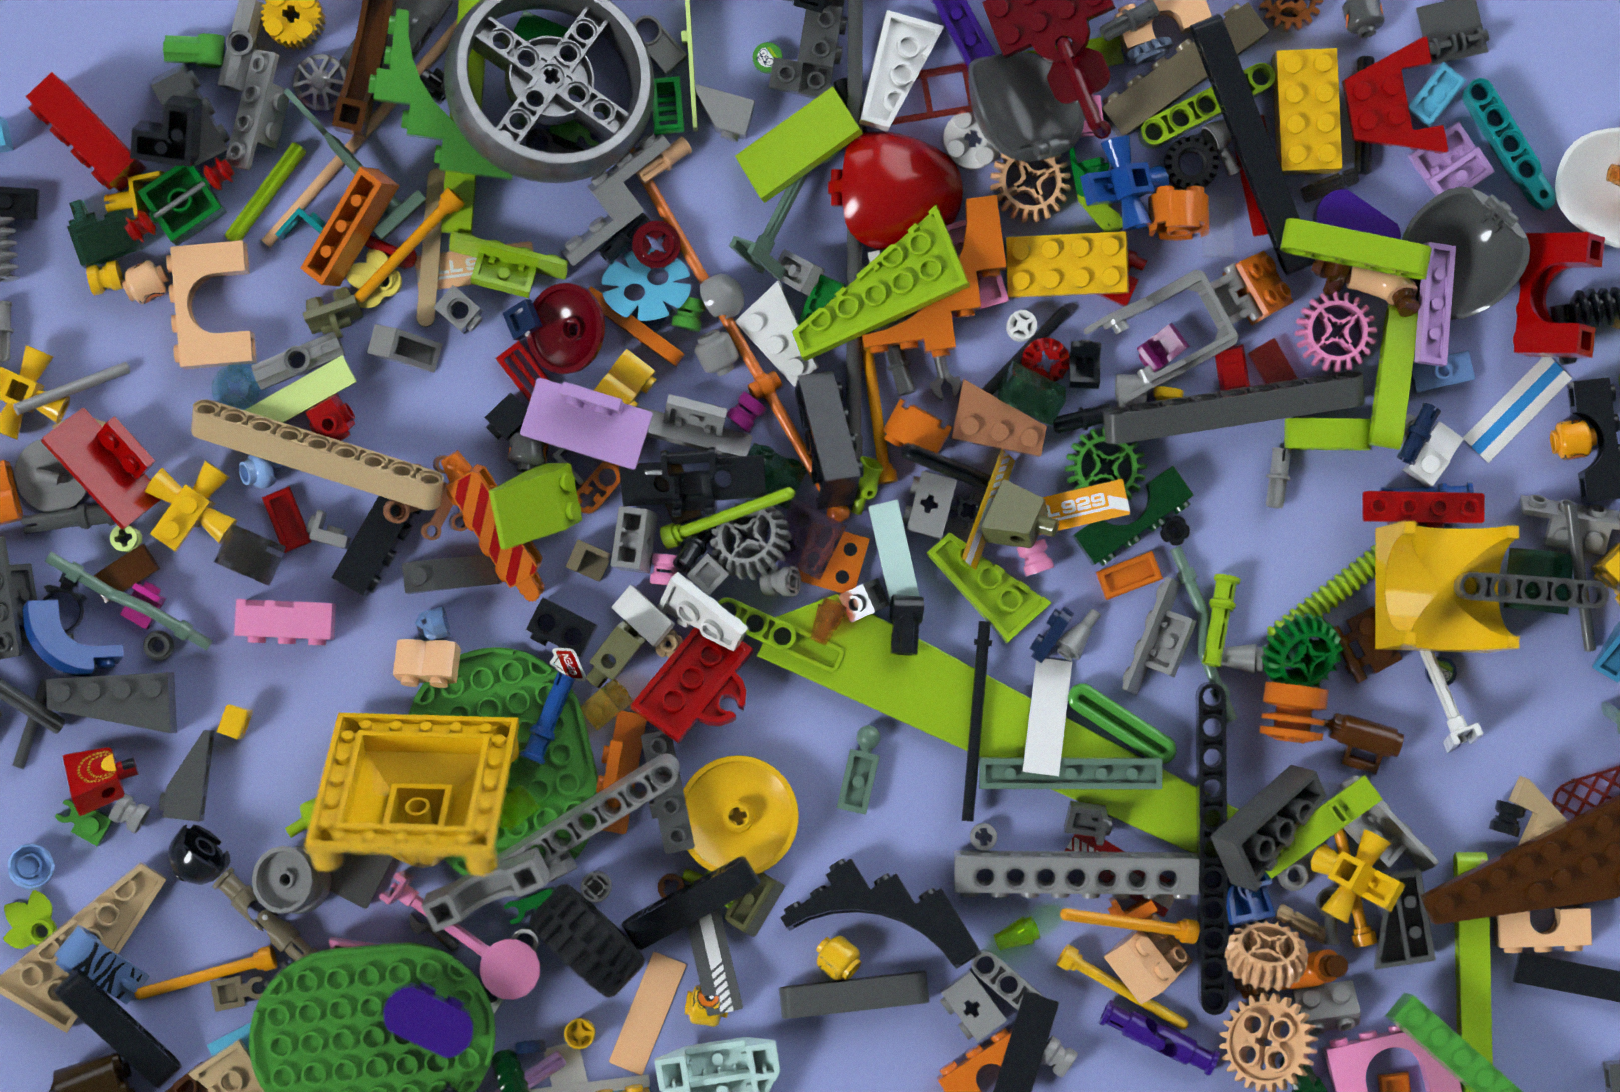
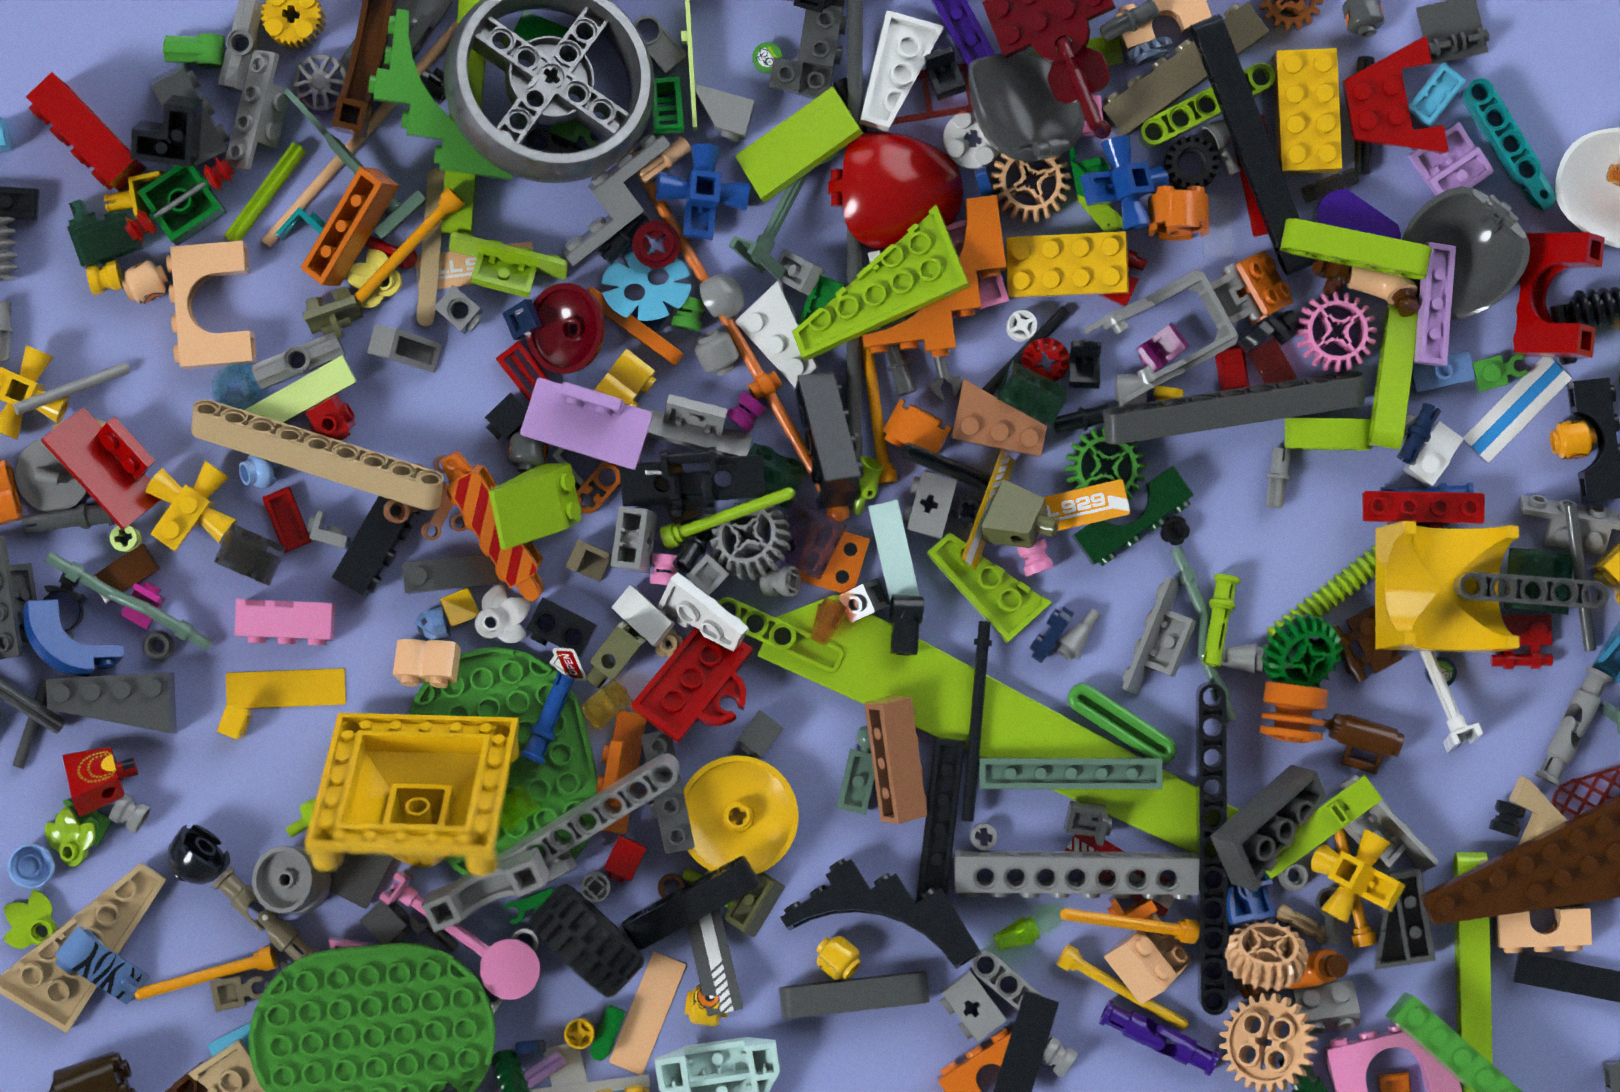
black beam [54,968,182,1088] -> none
dark grey slope [159,730,215,822] -> none
dark purple brick [384,982,474,1058] -> none
white sticker [1023,658,1072,776] -> none
orange tile [1095,551,1163,600] -> none
none -> lime plate [45,806,96,867]
none -> yellow sticker [226,668,346,708]
none -> dark grey brick [360,900,410,944]
none -> yellow slope [440,588,479,627]
none -> white plate [475,584,531,644]
none -> green bar [590,1005,627,1061]
none -> red brick [603,834,648,884]
none -> blue brick [655,143,750,240]
none -> dark grey brick [738,710,783,758]
none -> nougat brick [864,695,927,824]
none -> black tile [916,737,965,903]
none -> black bracket [924,47,966,101]
none -> blue tile [974,166,994,197]
none -> black piece [1238,310,1299,354]
none -> bright green plate [1472,354,1528,393]
none -> red plate [1490,614,1553,669]
none -> light grey piece [1534,667,1612,786]

